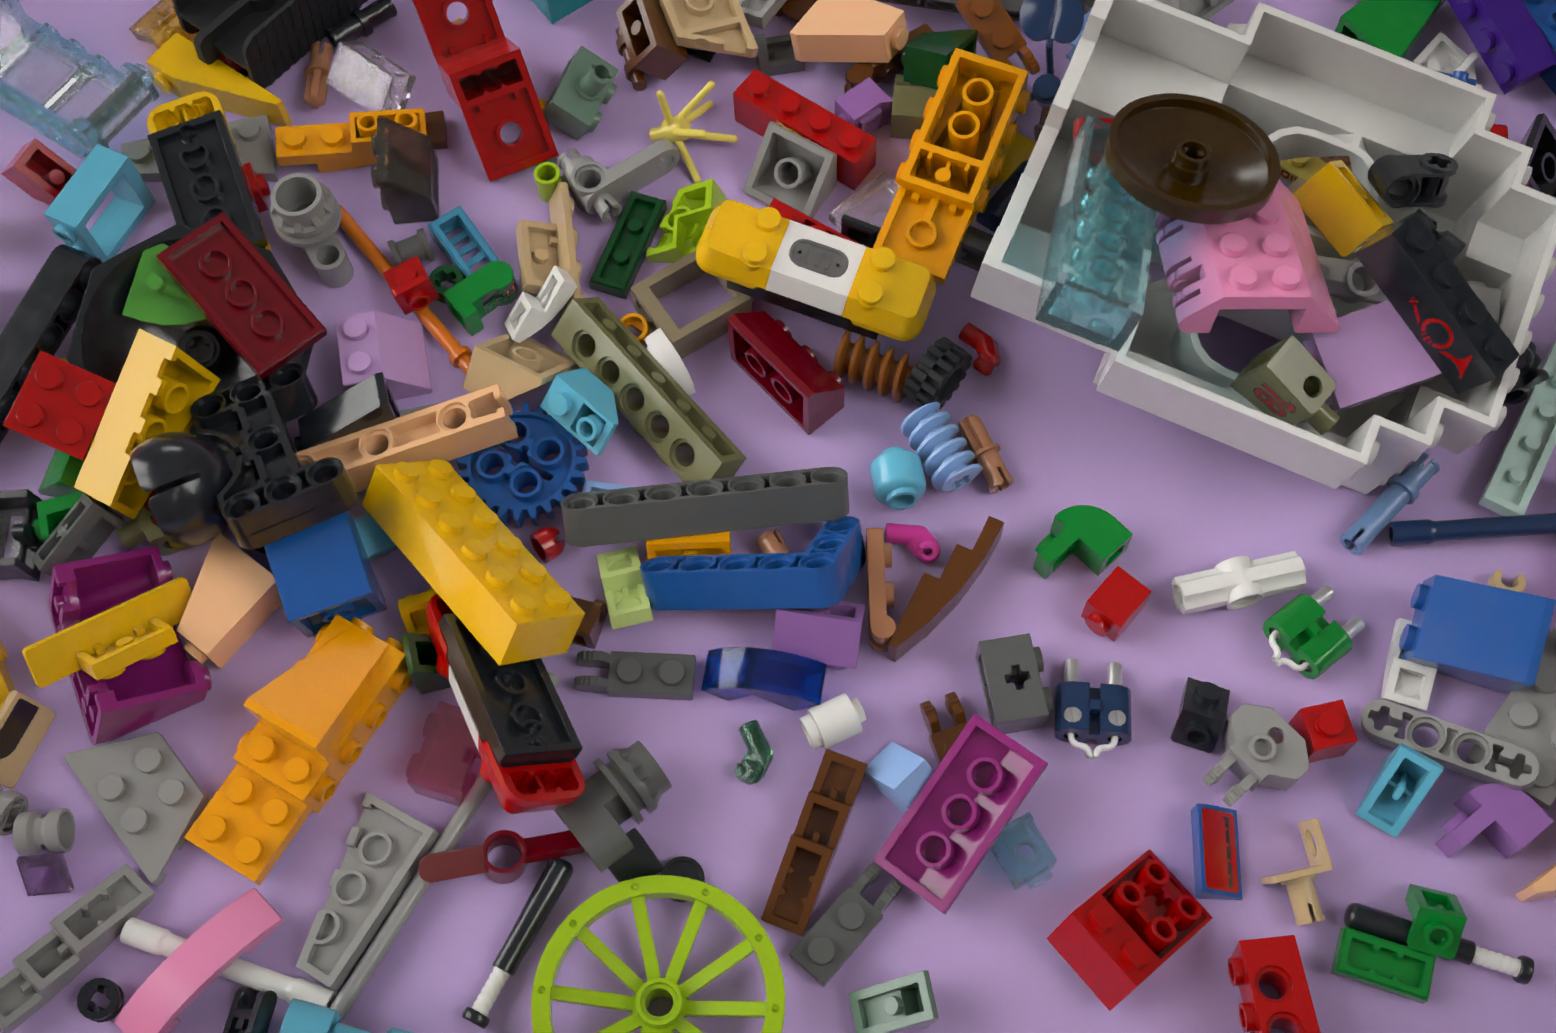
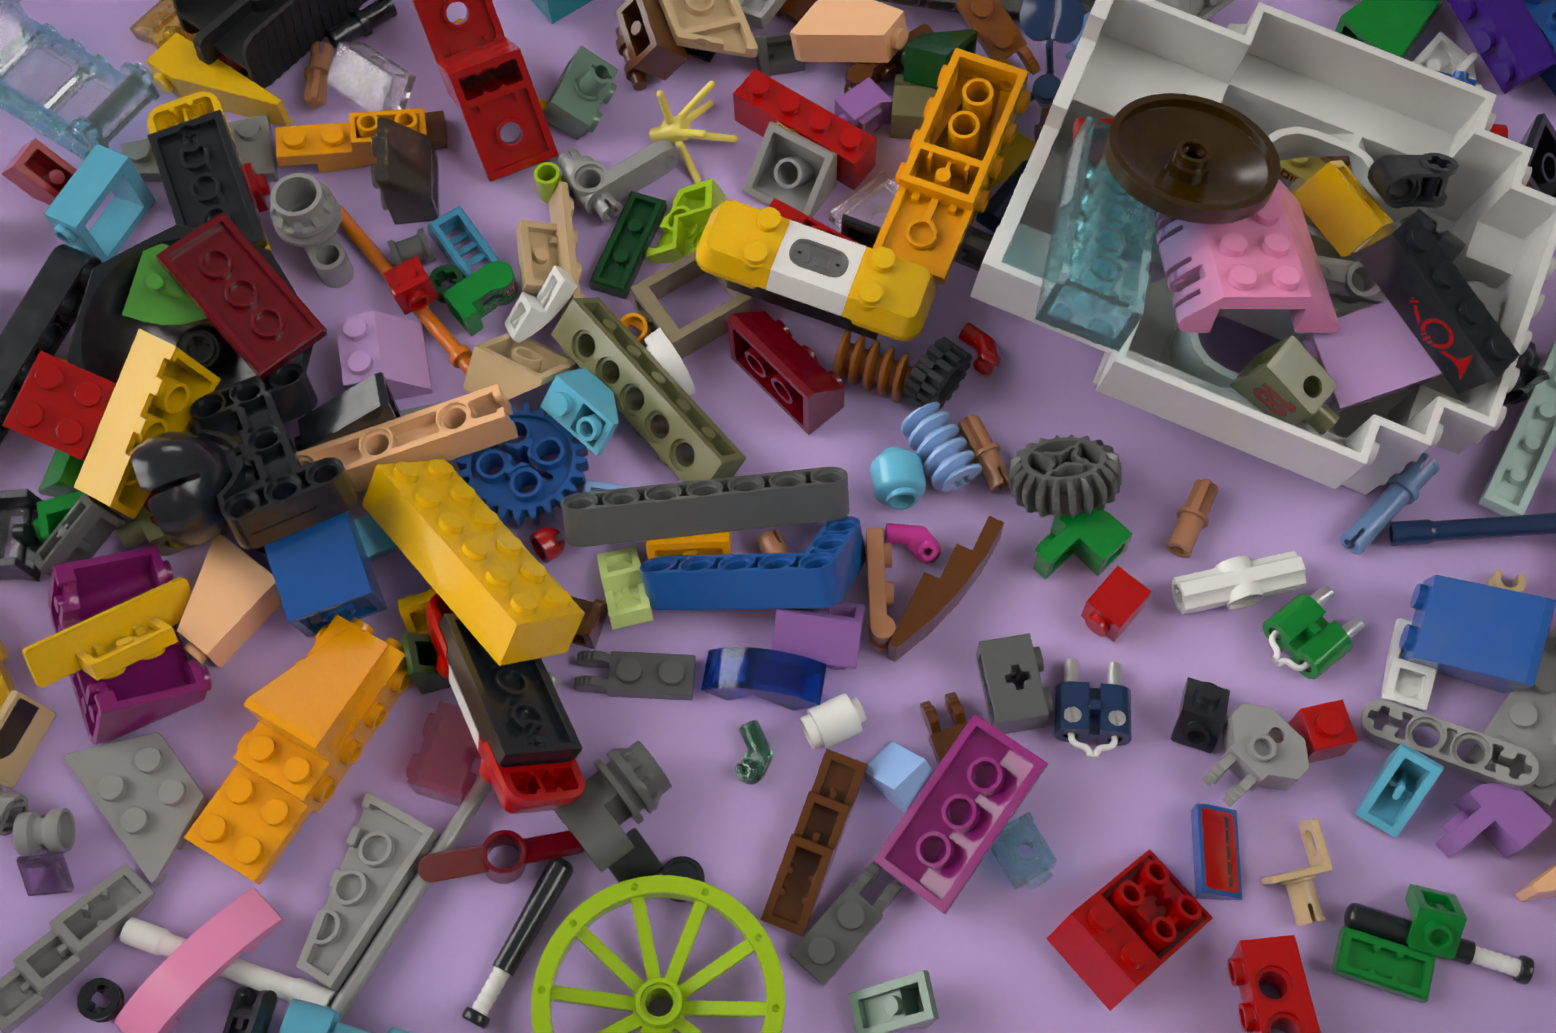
none -> dark grey gear [1008,434,1122,519]
none -> nougat axle [1166,478,1218,558]

